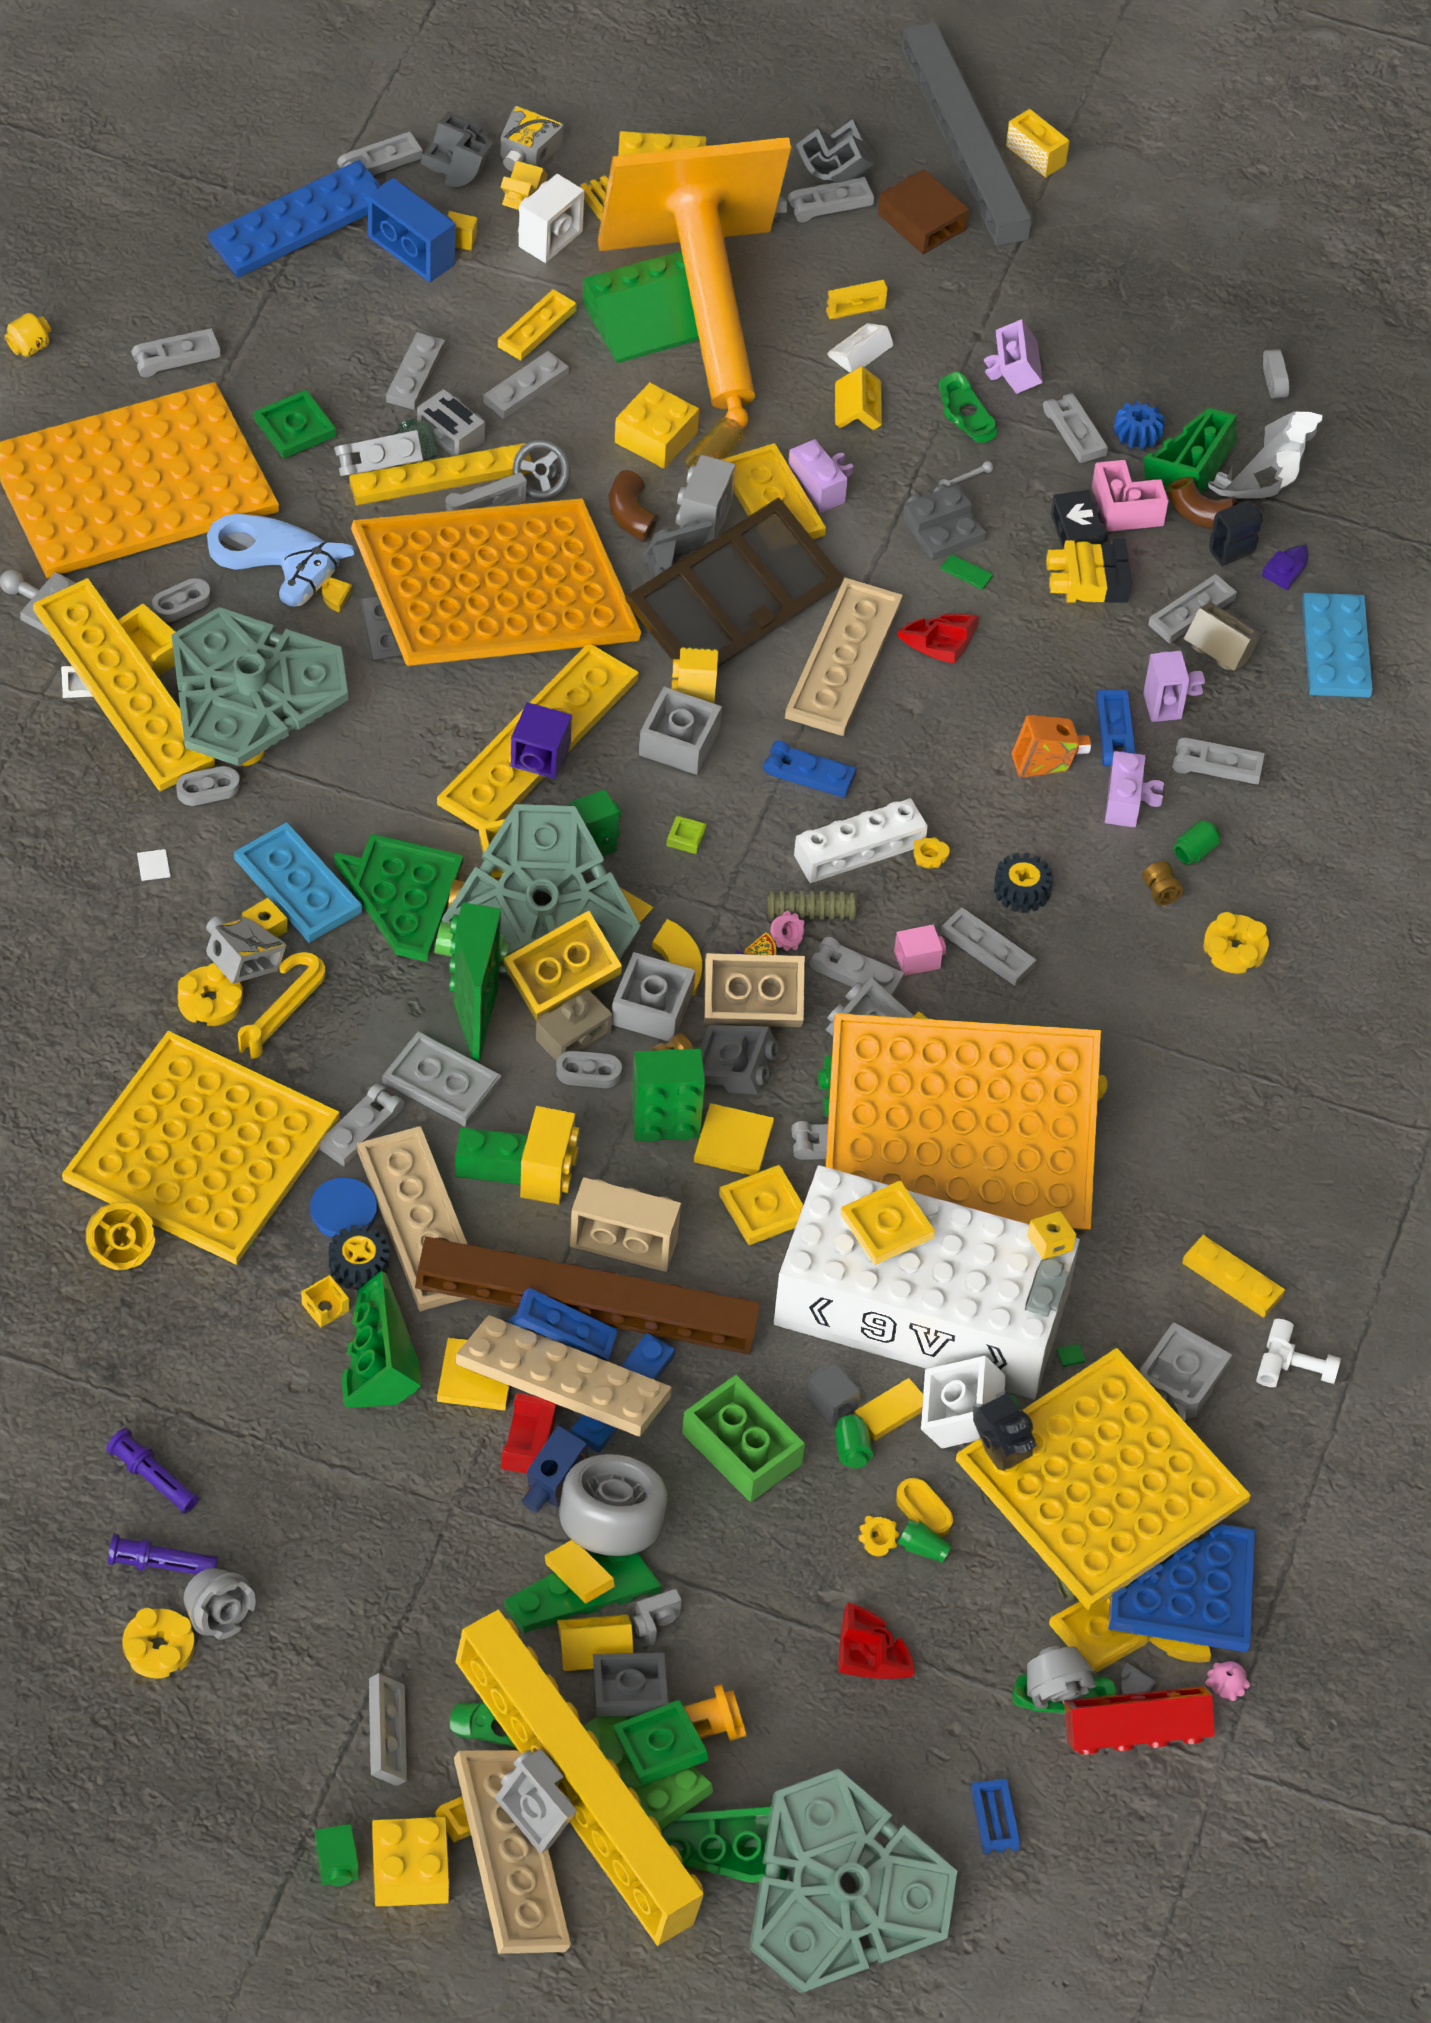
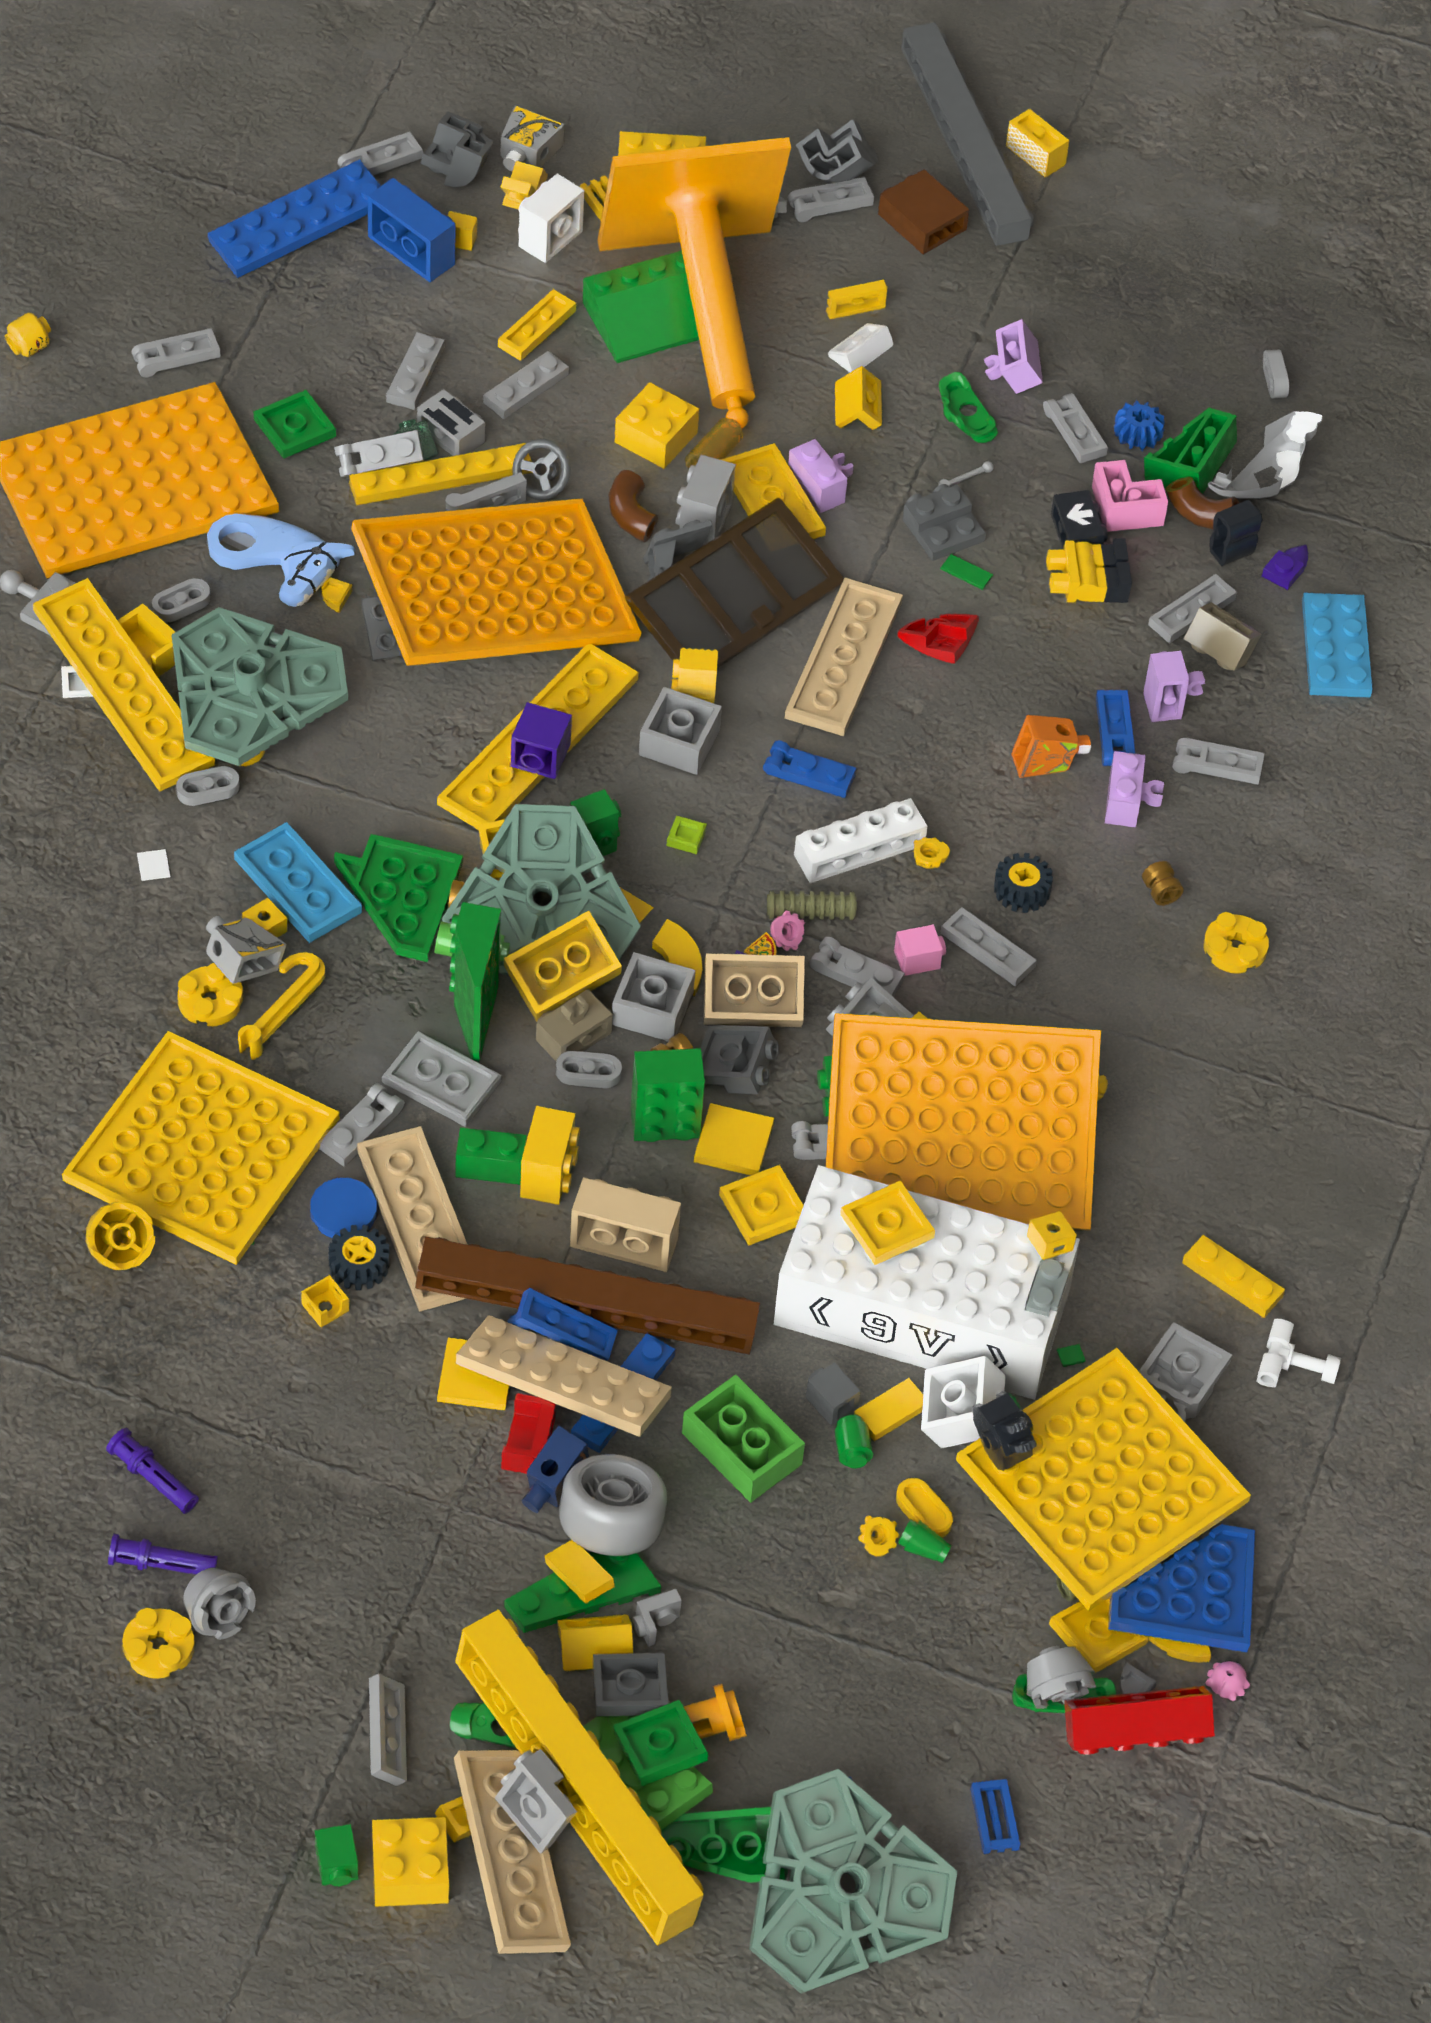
green wedge [341,1271,422,1408] -> none
red brick [838,1602,915,1679] -> none
green brick [1173,820,1220,865] -> none

